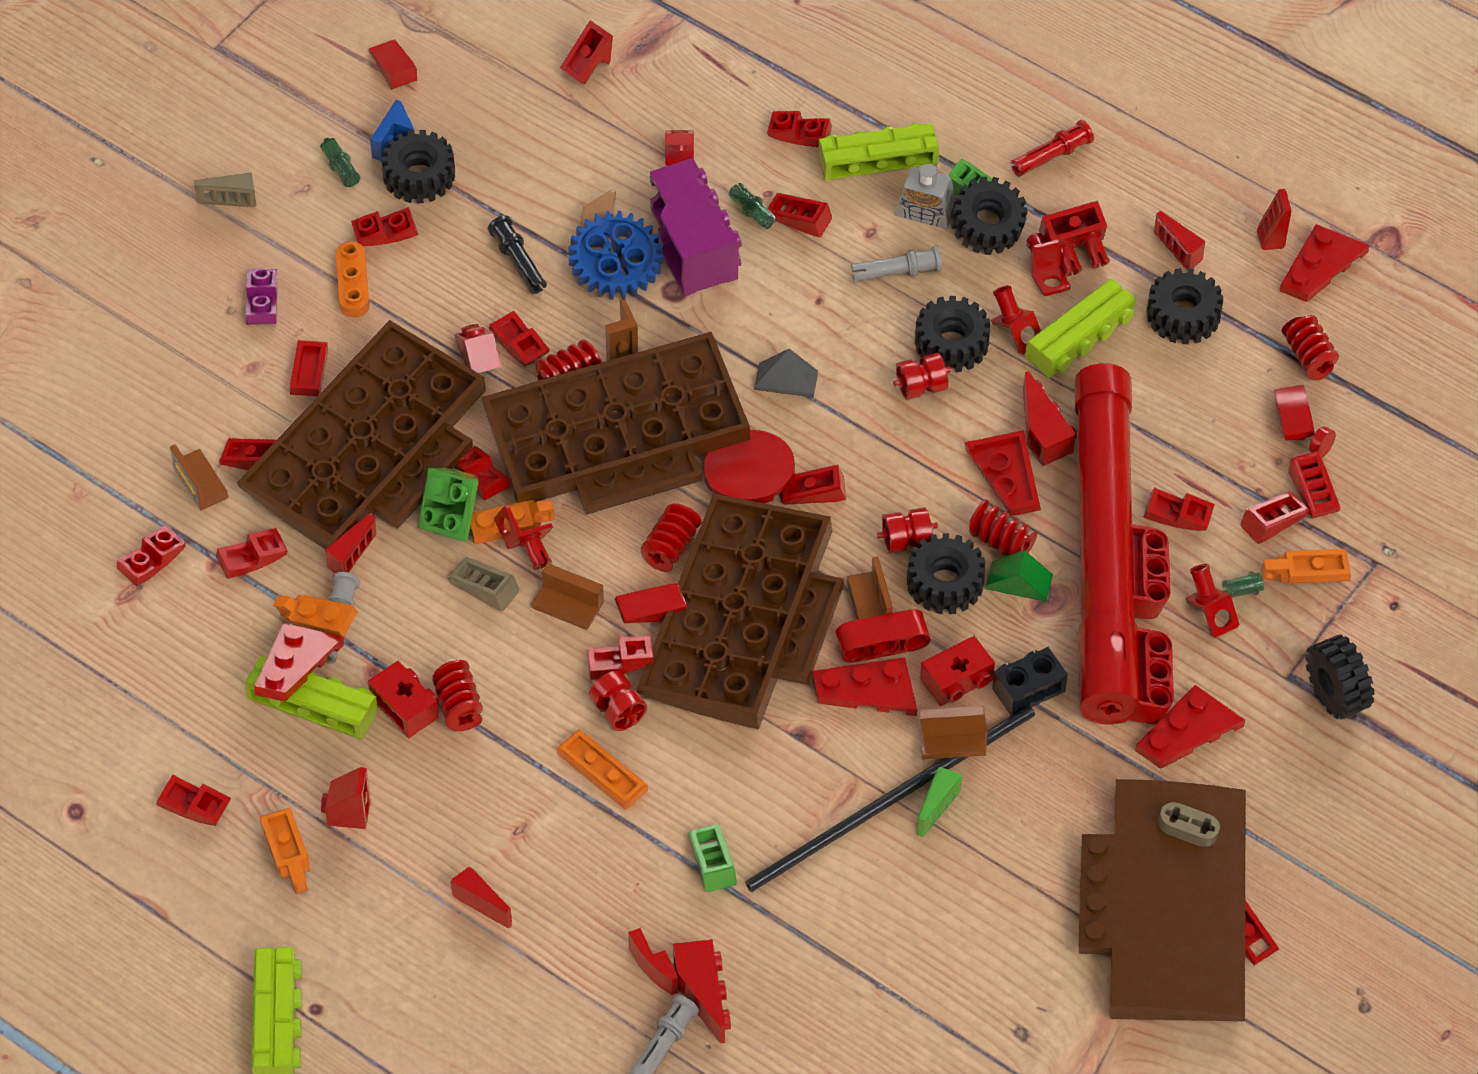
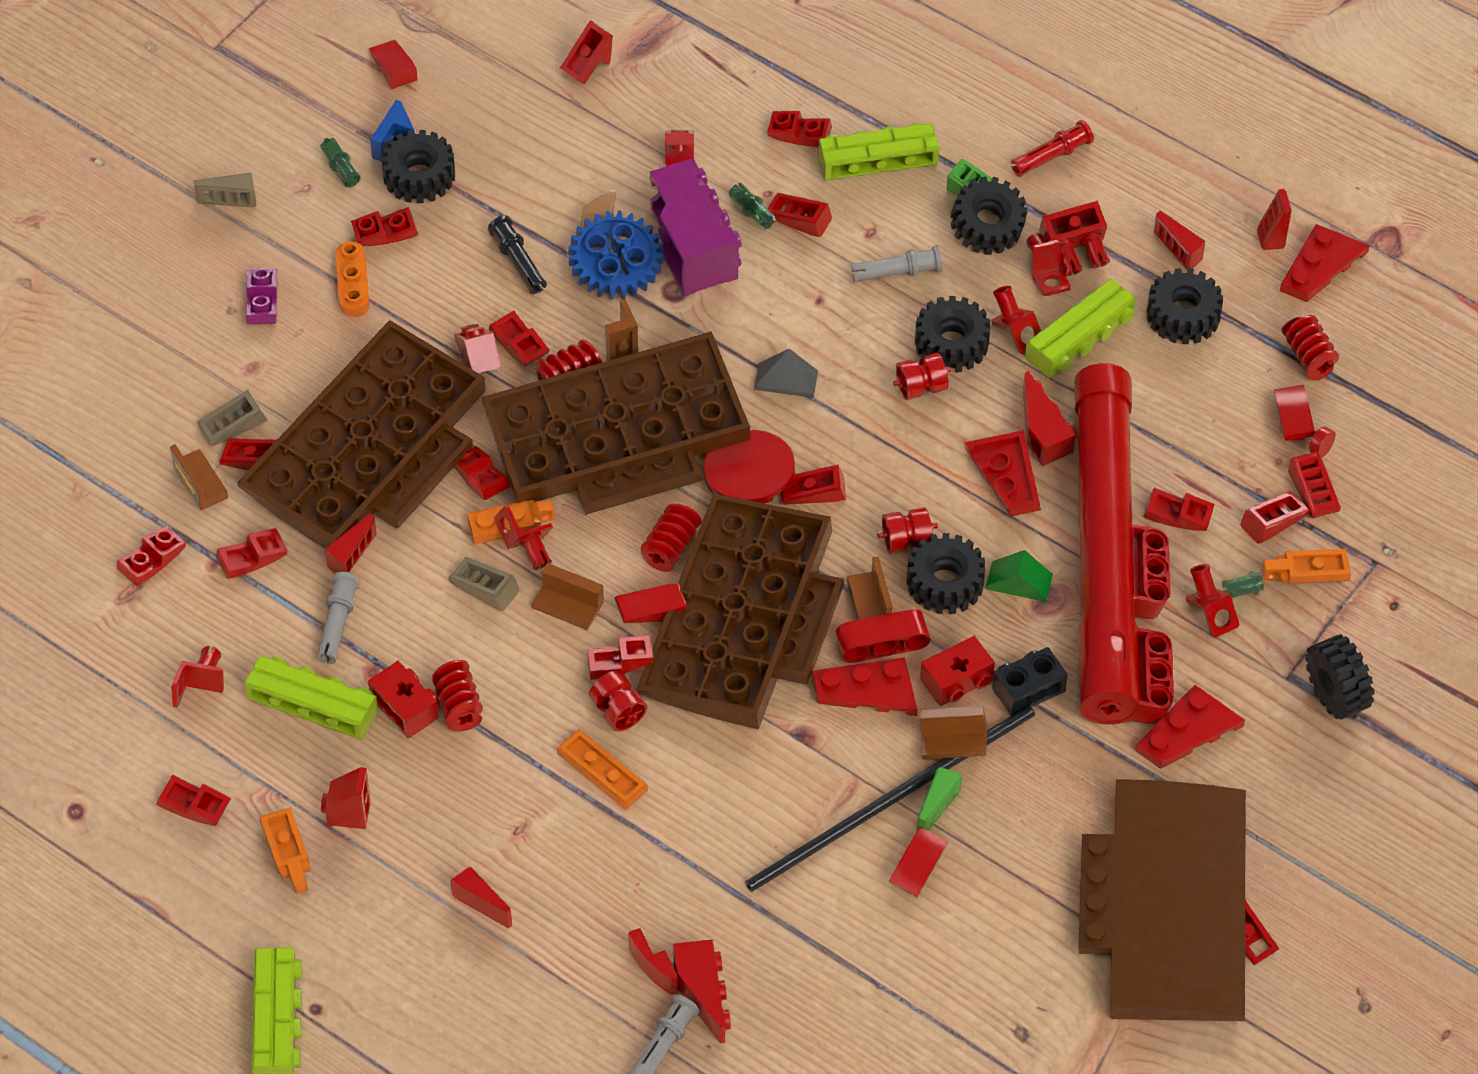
wing [254,623,344,702] -> none
orange hinge [273,595,358,637] -> none
red tile [290,340,328,397] -> none
bright green slope [418,468,478,541] -> none
bright green slope [688,824,737,892] -> none
light grey torso [895,164,955,229] -> none
red piece [969,499,1038,556] -> none
dark tan beam [1158,802,1220,847] -> none
none -> red bracket [171,646,224,708]
none -> dark tan slope [197,390,267,446]
none -> red slope [889,827,948,898]

